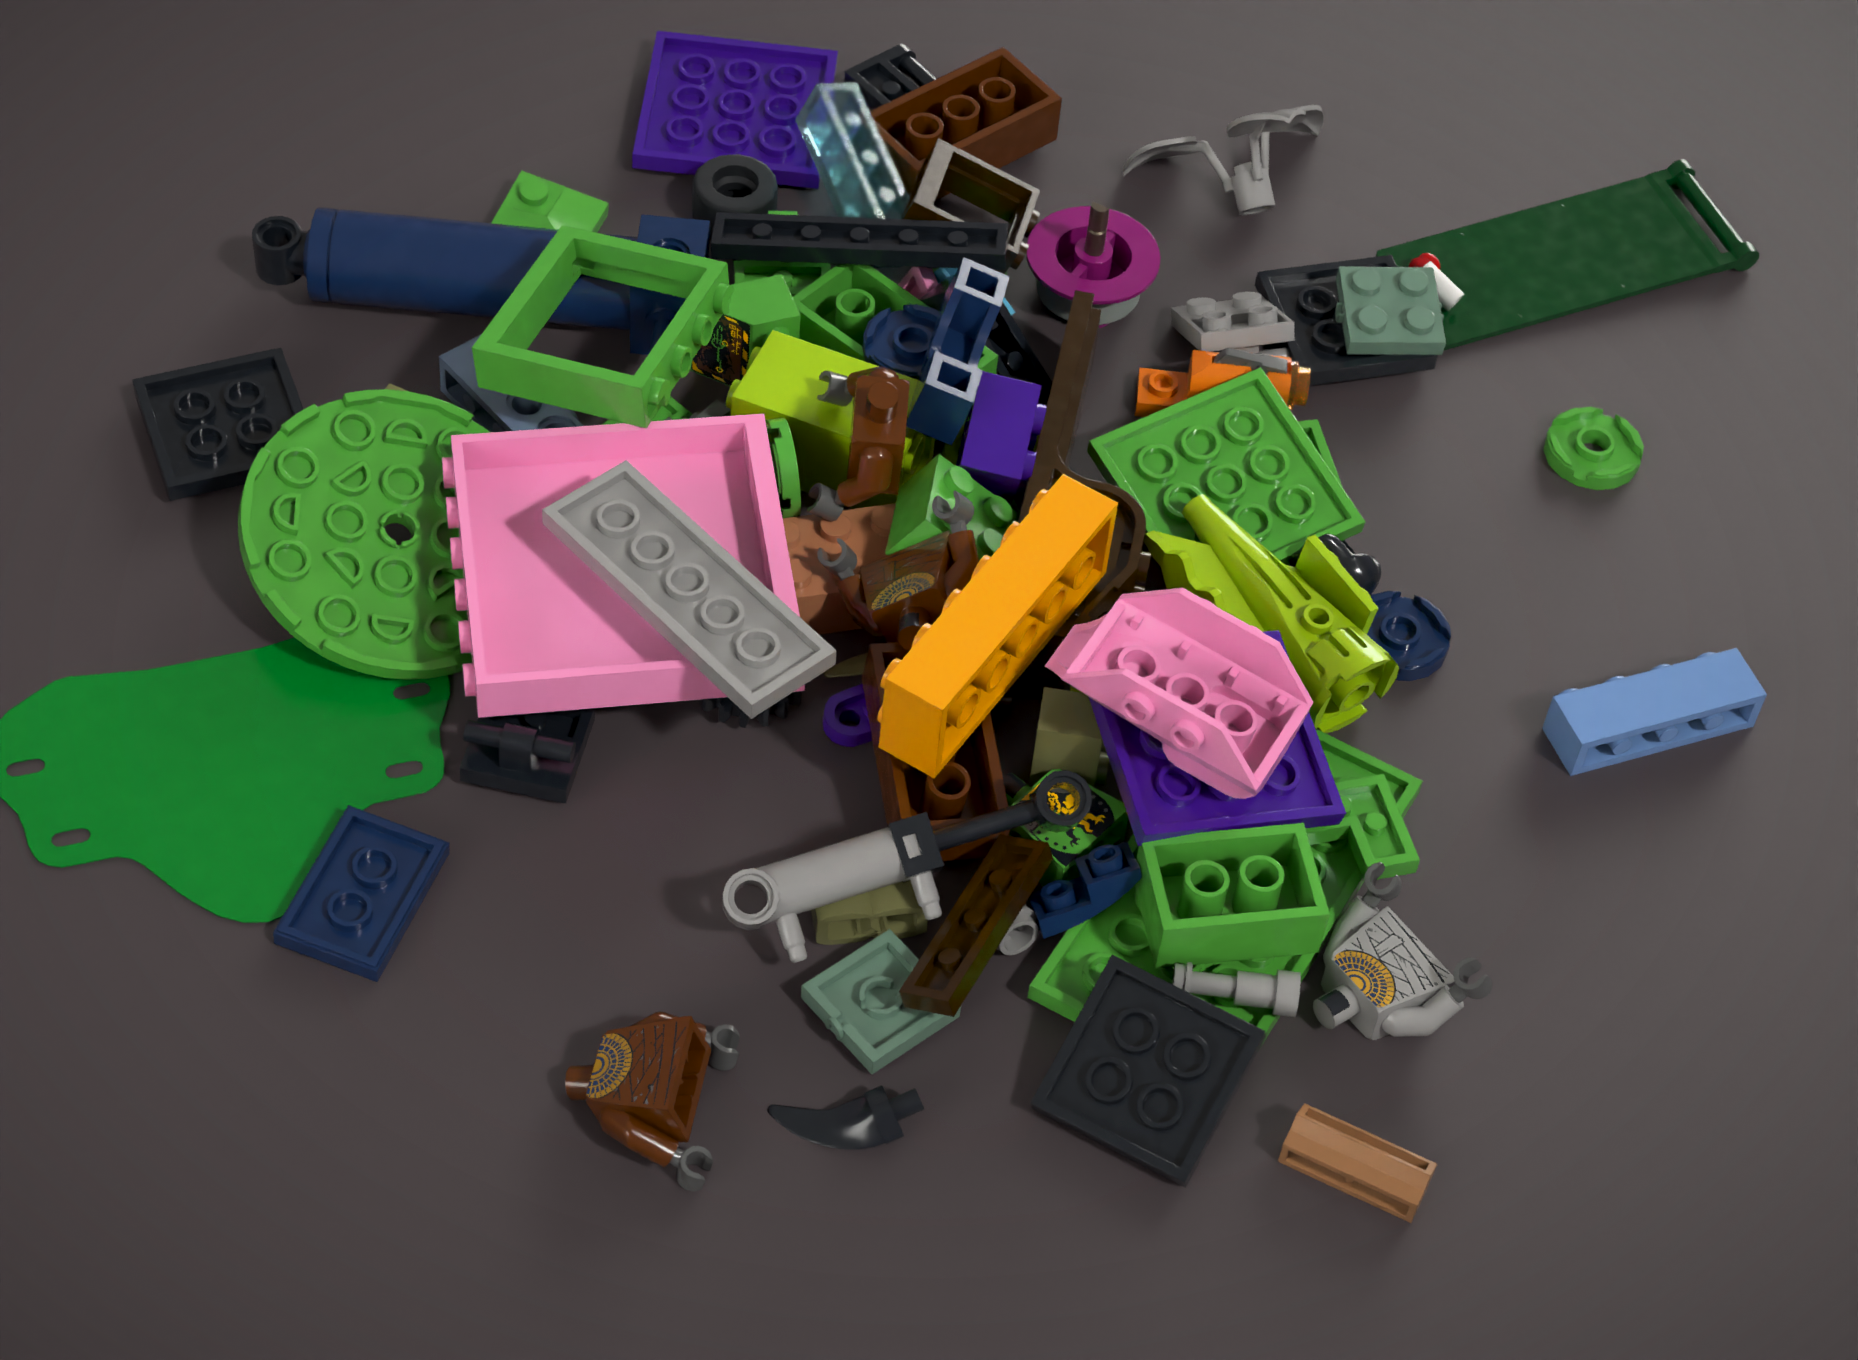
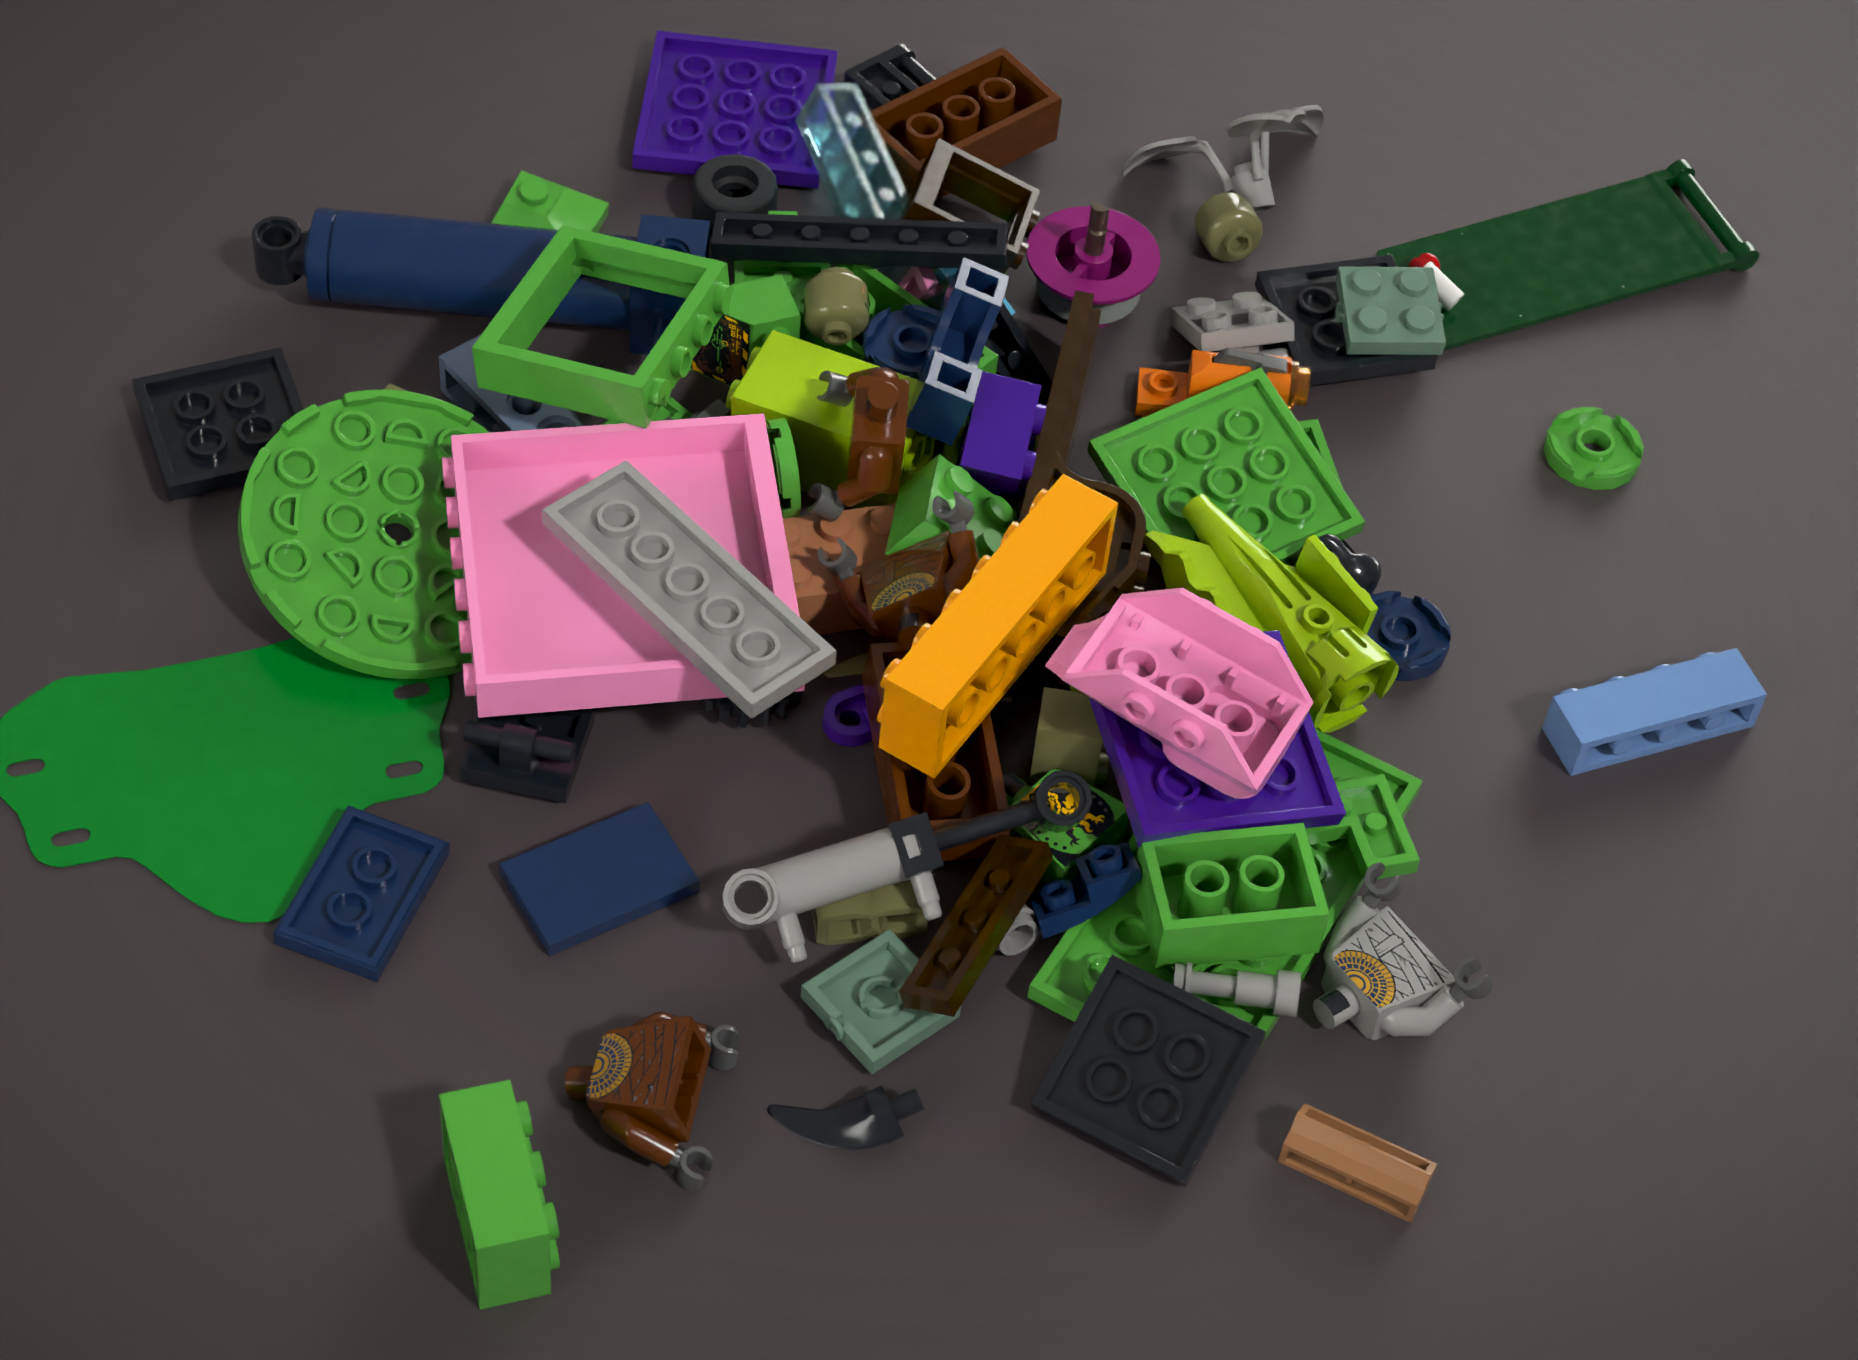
none -> bright green brick [439,1080,560,1310]
none -> dark blue tile [499,802,700,956]
none -> olive head [804,267,869,345]
none -> olive head [1195,192,1263,262]

